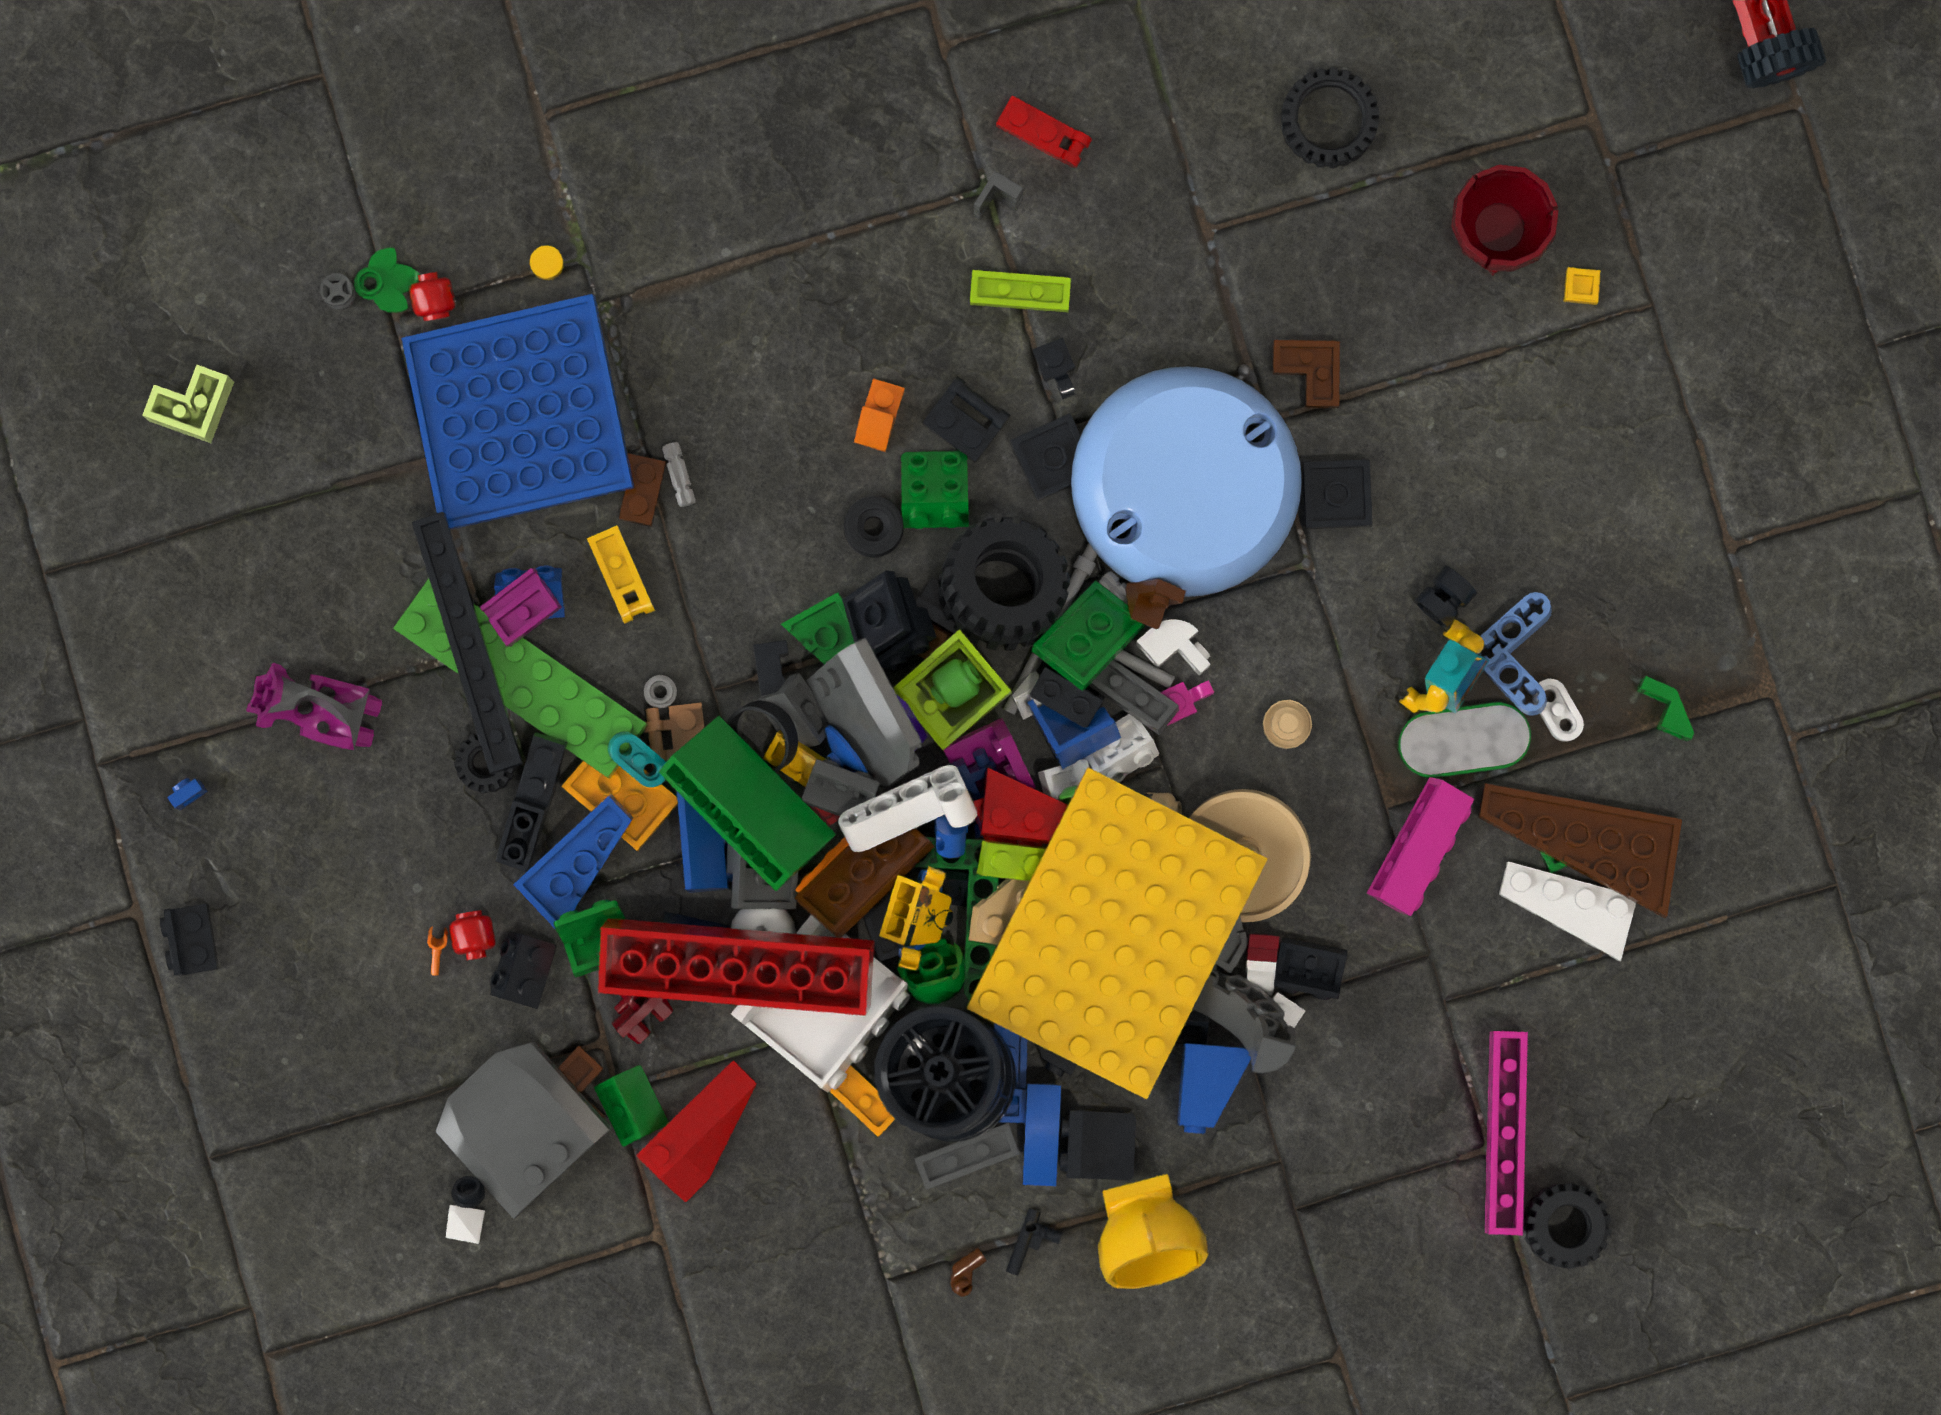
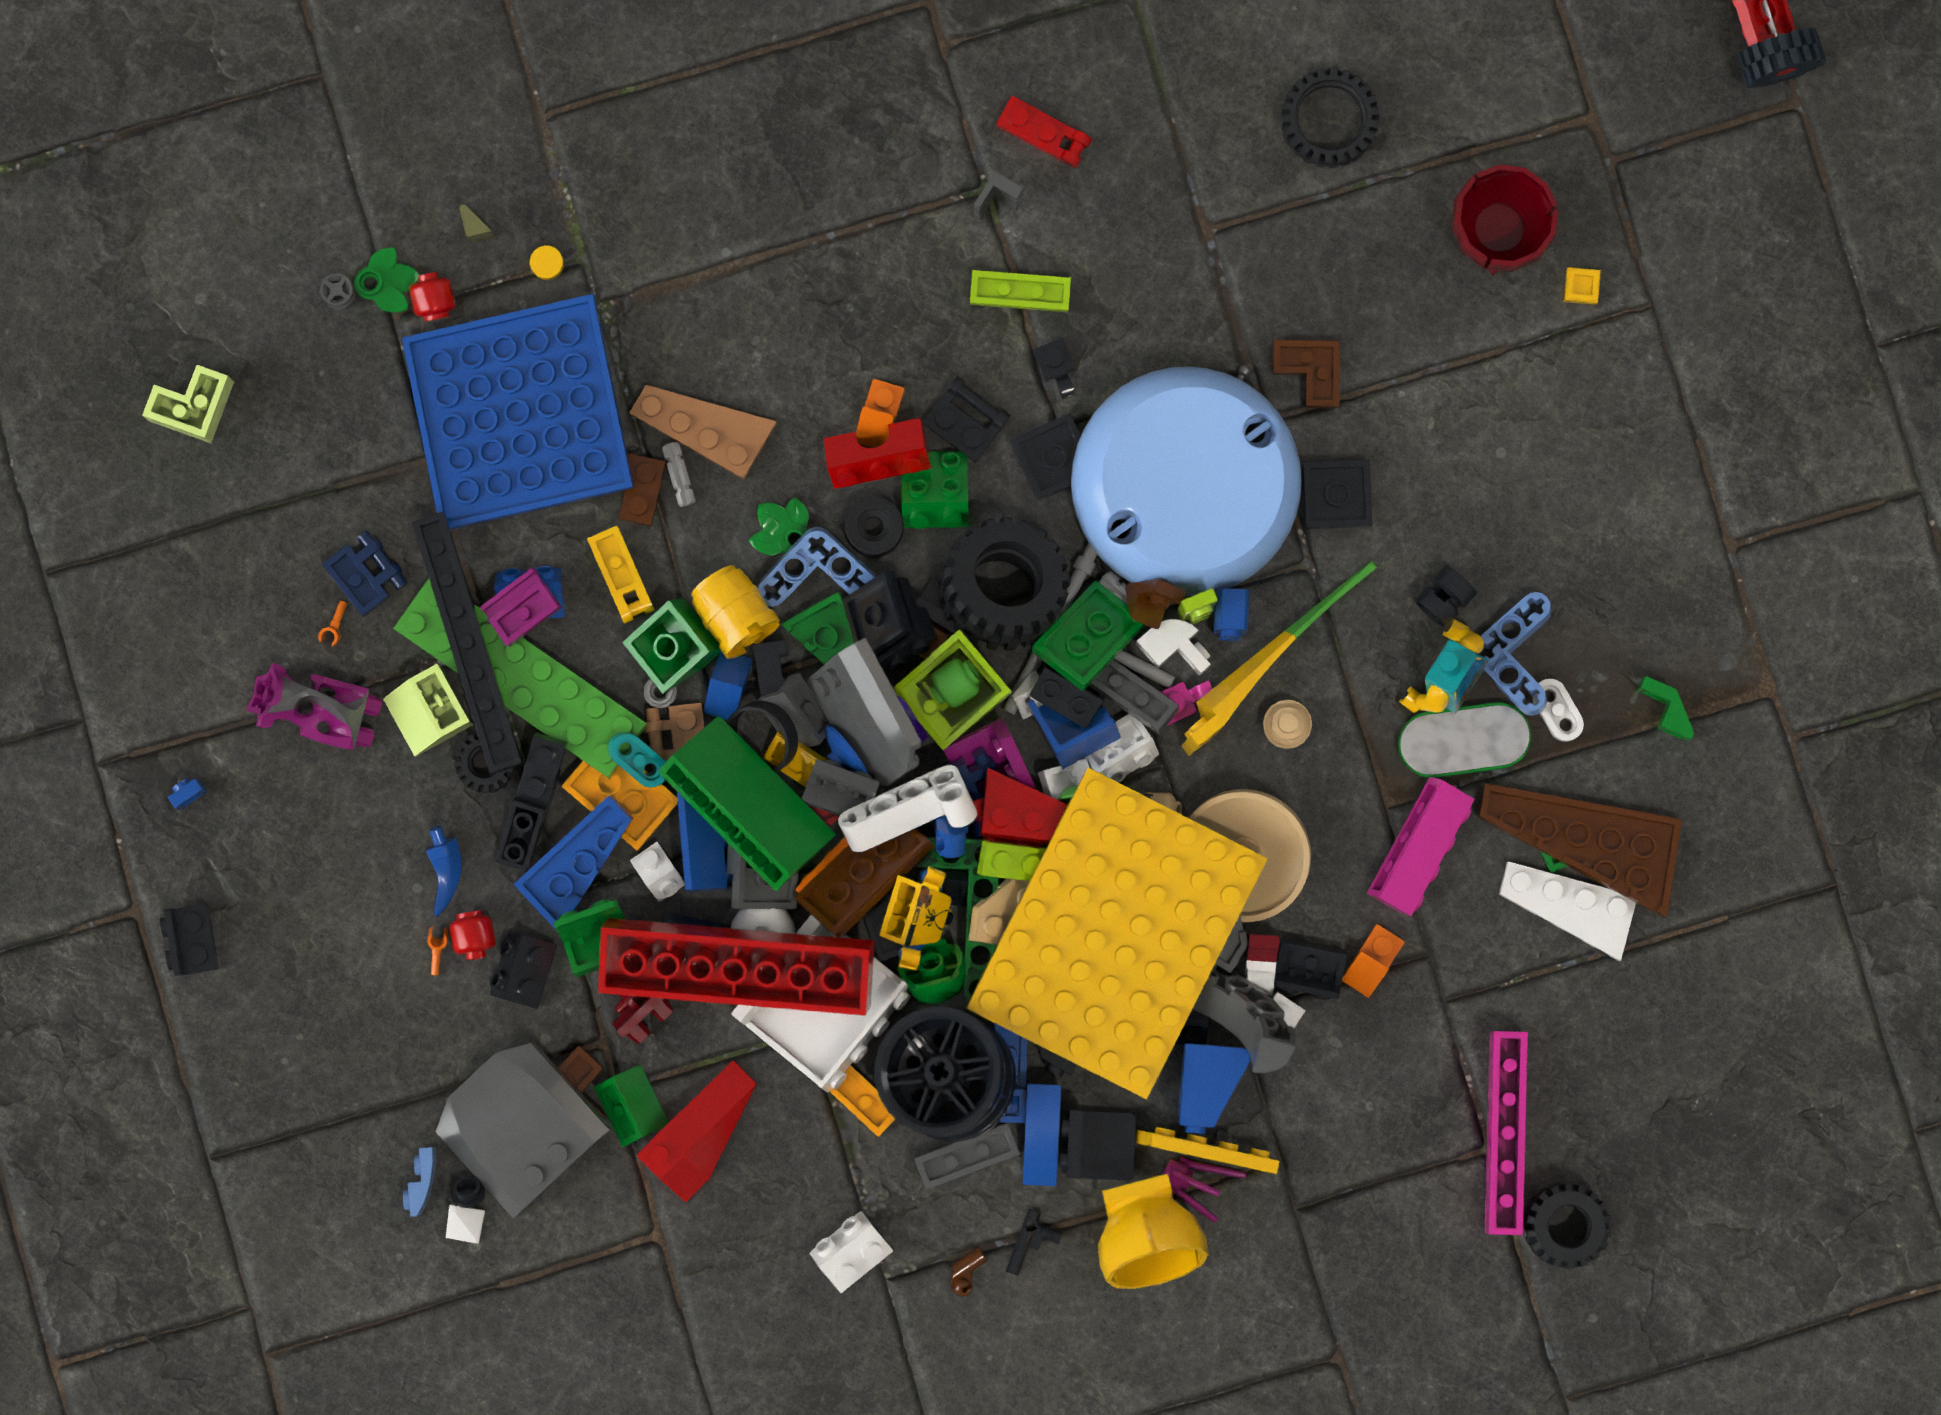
none -> orange hand [318,600,348,646]
none -> dark blue plate [322,531,408,617]
none -> yellowish green slope [383,663,474,757]
none -> medium blue slope [403,1147,436,1217]
none -> blue bar [426,826,462,917]
none -> olive slope [459,204,494,243]
none -> green slope [622,598,722,694]
none -> medium nougat wing [629,385,777,480]
none -> white bracket [630,842,685,902]
none -> yellow piece [691,565,780,659]
none -> blue slope [703,652,754,721]
none -> green plate [749,498,811,556]
none -> medium blue beam [758,527,877,607]
none -> white bracket [810,1211,893,1293]
none -> red arch [823,418,931,489]
none -> yellow wing [1135,1127,1279,1174]
none -> magenta plant [1163,1156,1246,1223]
none -> lime plate [1177,588,1218,625]
none -> yellow plate [1181,560,1377,756]
none -> blue brick [1213,588,1250,642]
none -> orange slope [1342,924,1405,998]

